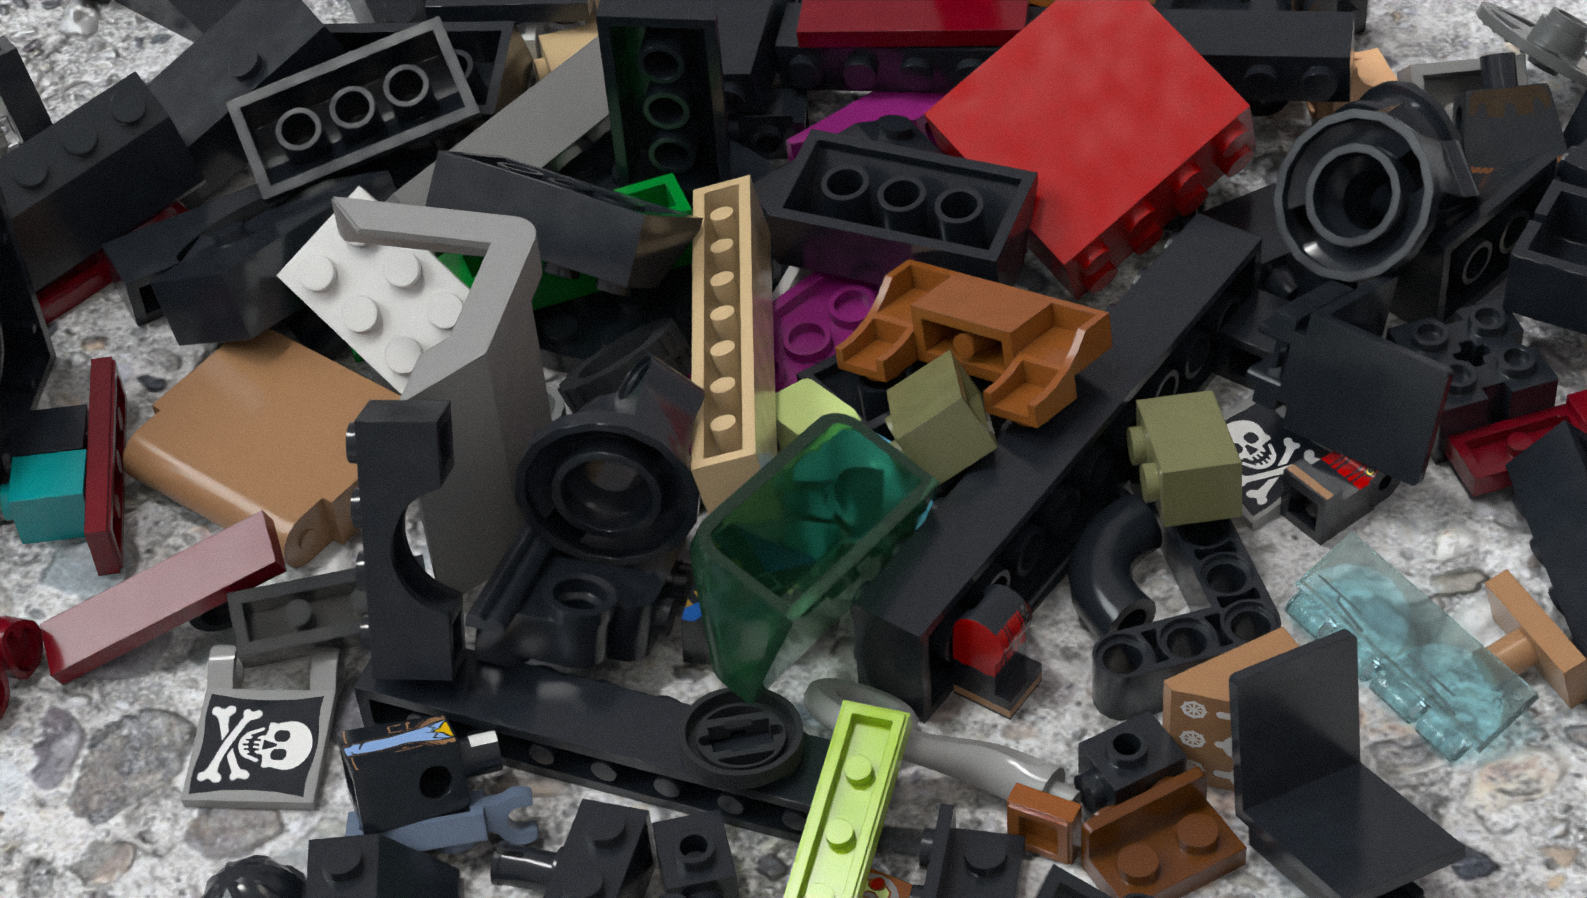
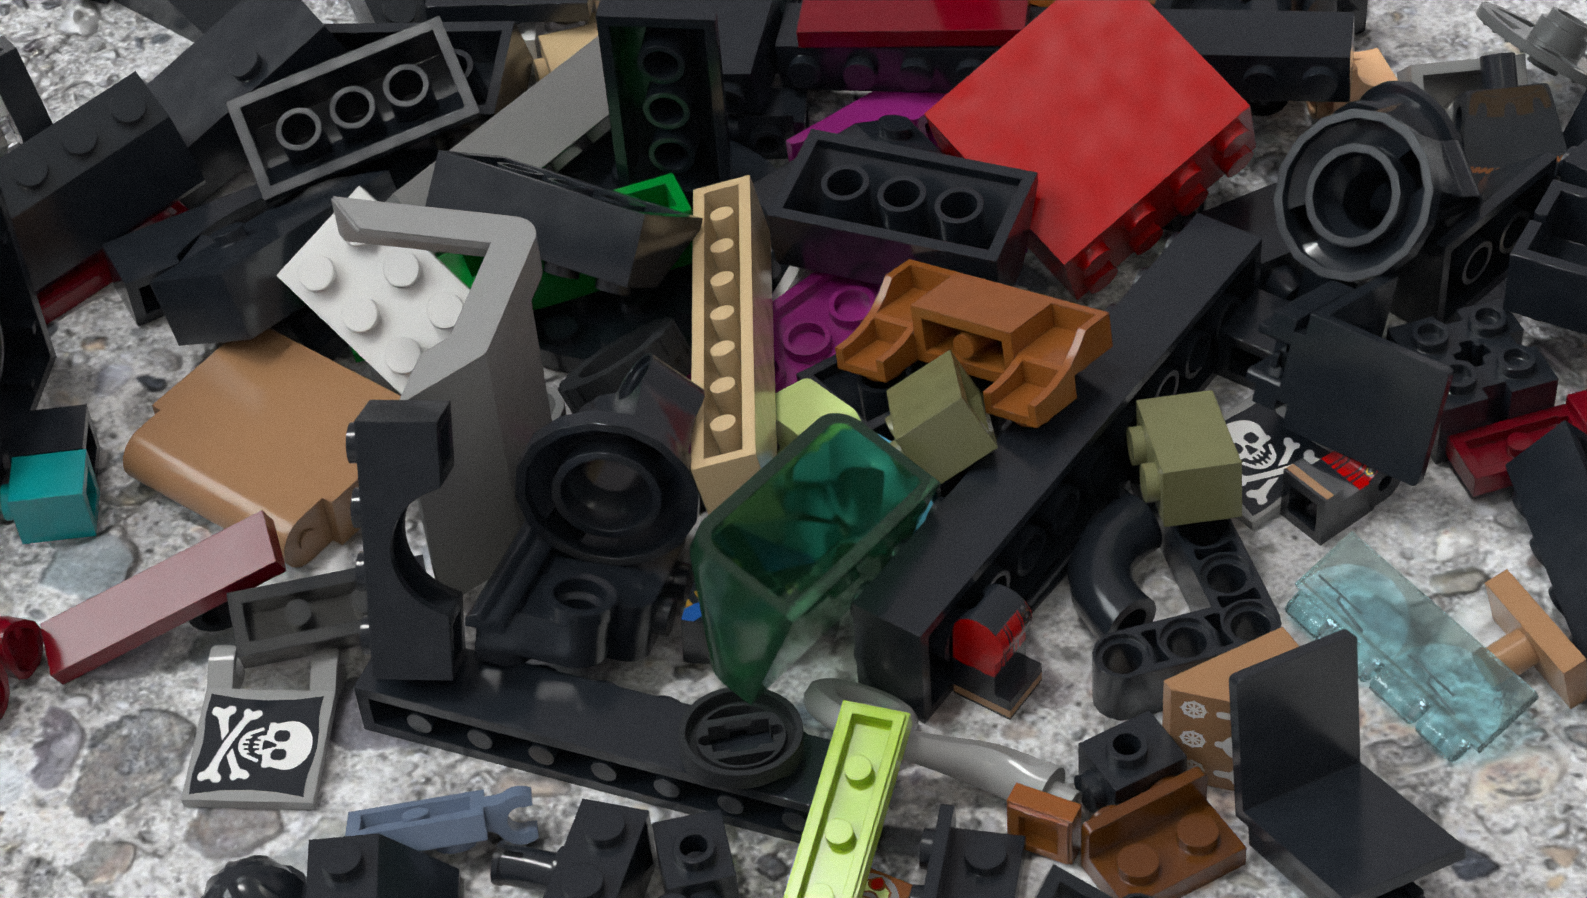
dark red tile [84,356,127,576] -> none
black torso [336,715,503,835] -> none

